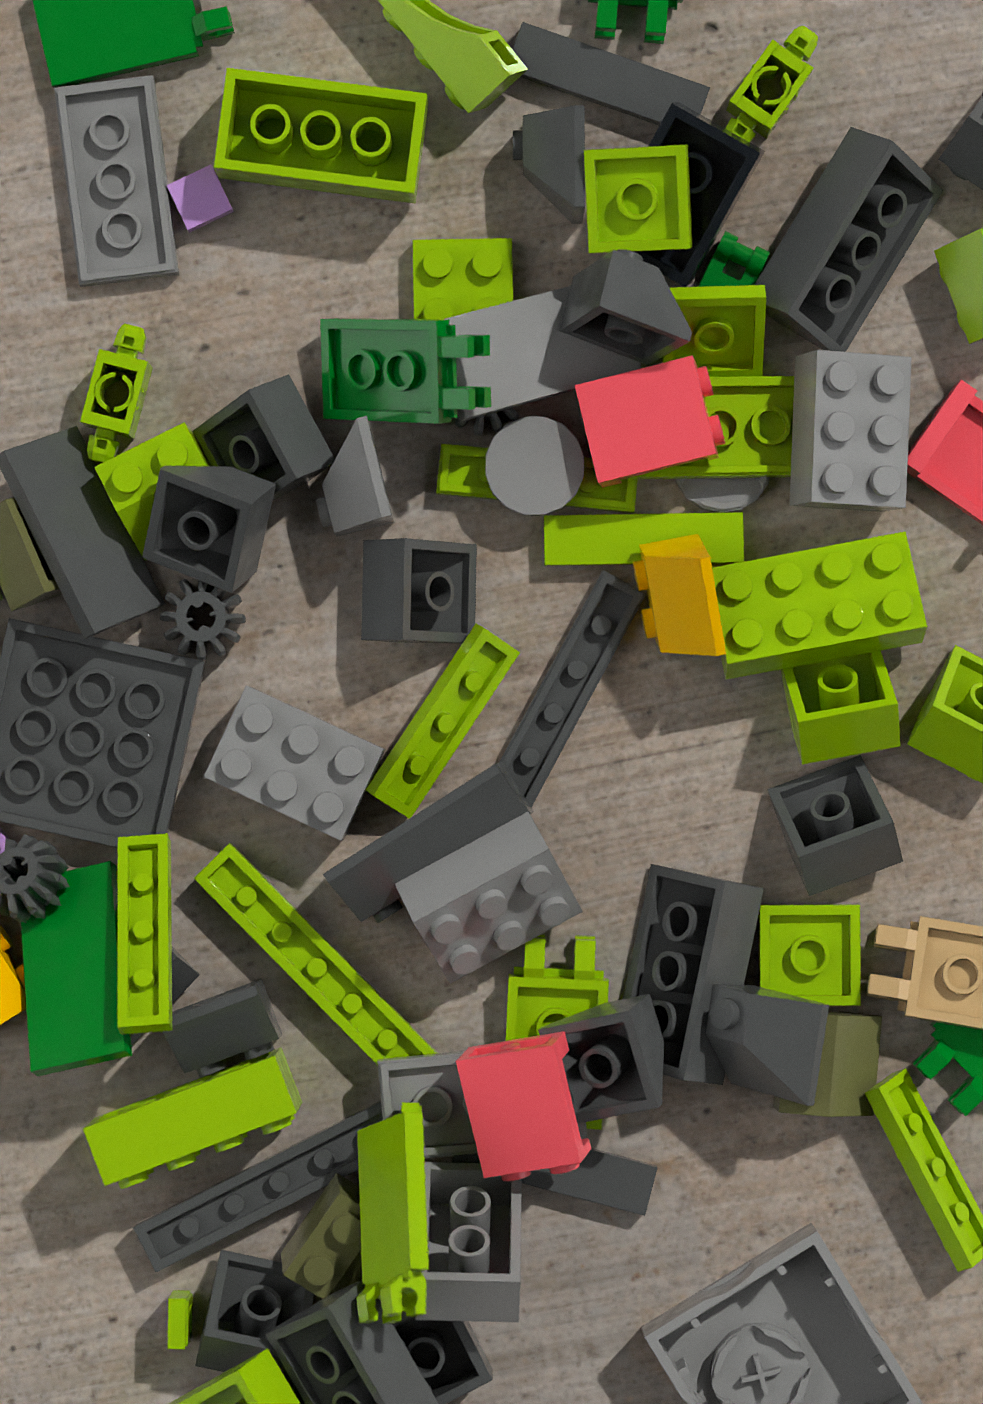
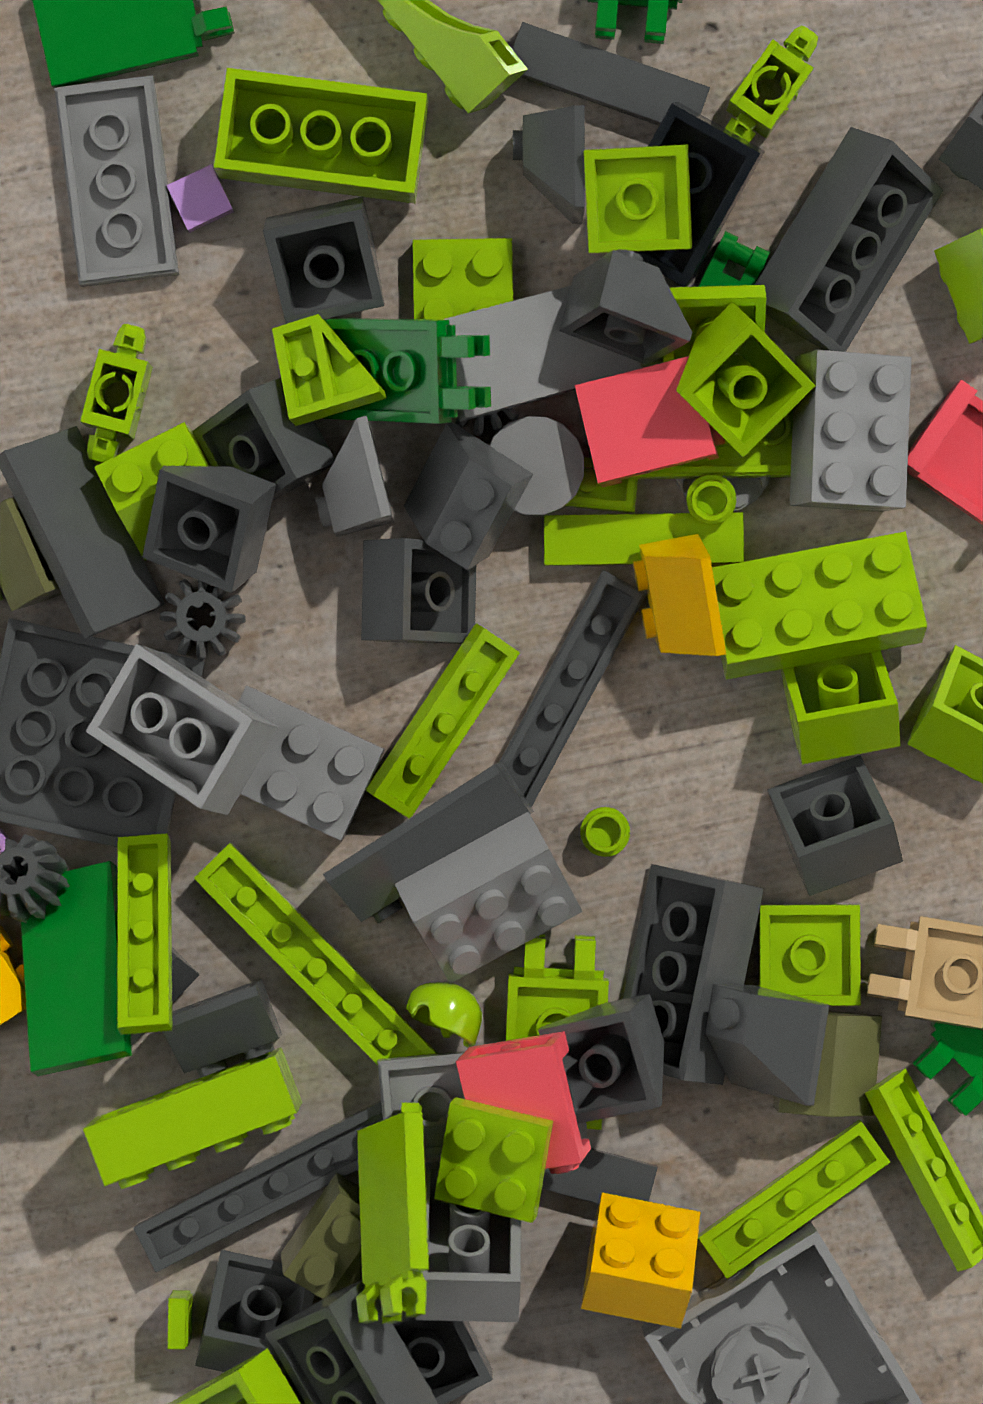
none -> light grey brick [86,644,279,815]
none -> dark grey slope [263,196,385,324]
none -> lime wing [272,314,386,426]
none -> dark grey slope [404,422,533,570]
none -> lime hair [406,982,482,1048]
none -> lime plate [434,1097,553,1223]
none -> lime plate [580,807,630,857]
none -> yellow brick [581,1192,701,1329]
none -> lime slope [676,302,816,457]
none -> lime plate [686,474,736,524]
none -> lime plate [698,1119,890,1279]

